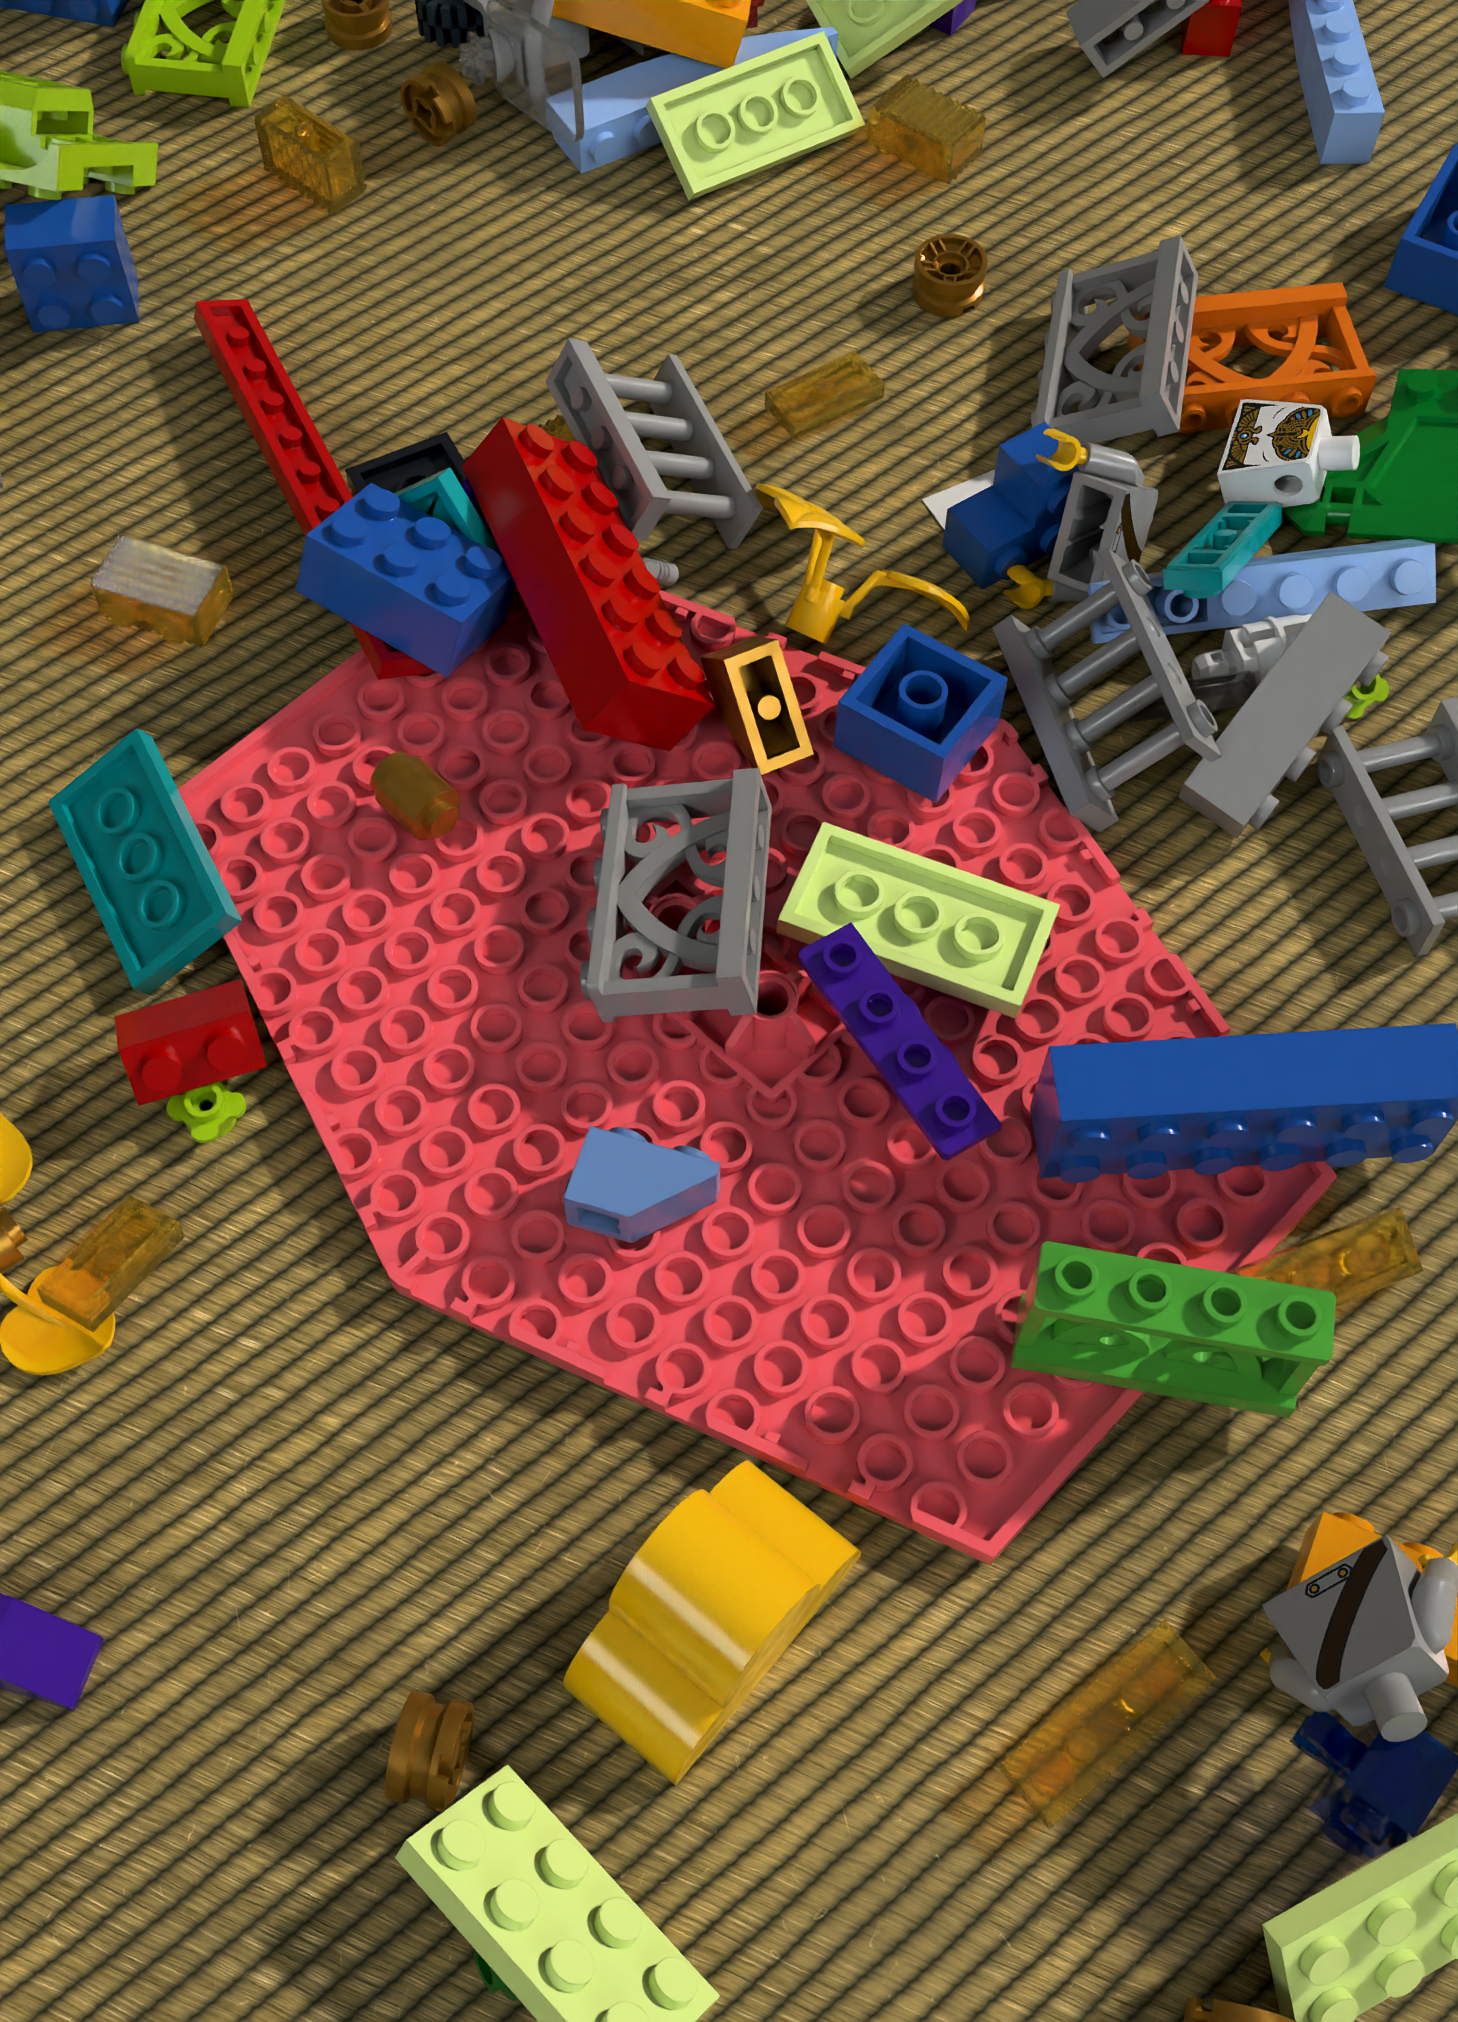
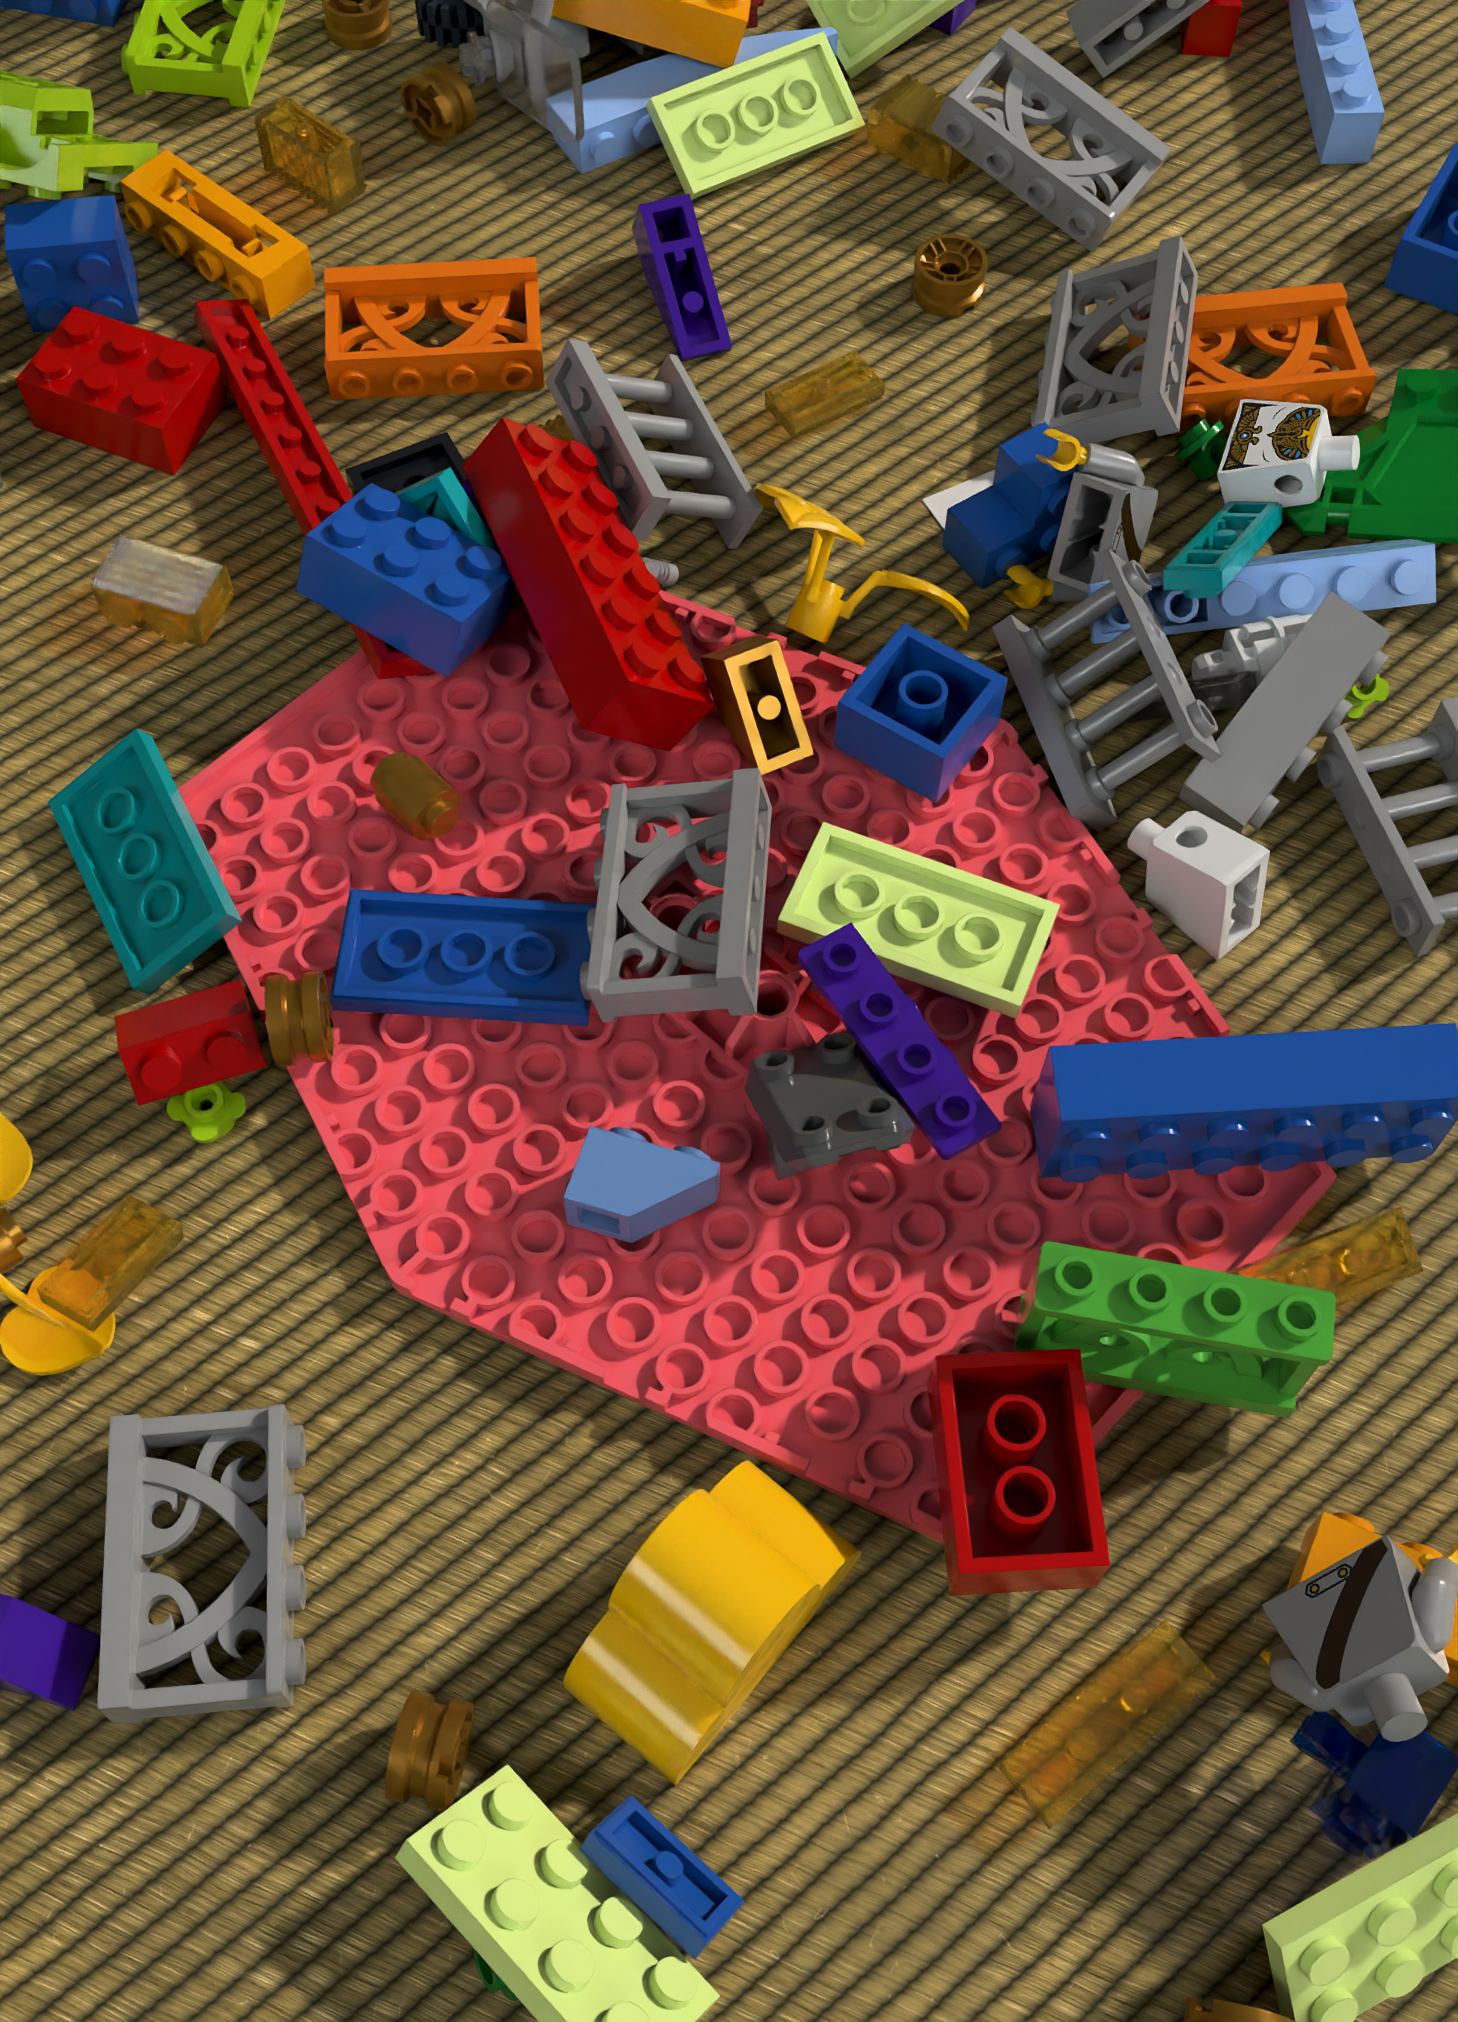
none -> red brick [16,306,228,475]
none -> light grey fence [97,1404,306,1724]
none -> light orange brick [120,149,316,320]
none -> pearl gold wheel [265,970,334,1067]
none -> orange fence [324,257,545,400]
none -> blue tile [330,889,597,1026]
none -> blue plate [579,1794,744,1960]
none -> dark purple slope [632,194,732,362]
none -> dark grey shield [745,1033,916,1180]
none -> red brick [927,1348,1110,1596]
none -> light grey fence [932,26,1172,251]
none -> white torso [1127,811,1270,961]
none -> green plate [1175,418,1228,481]

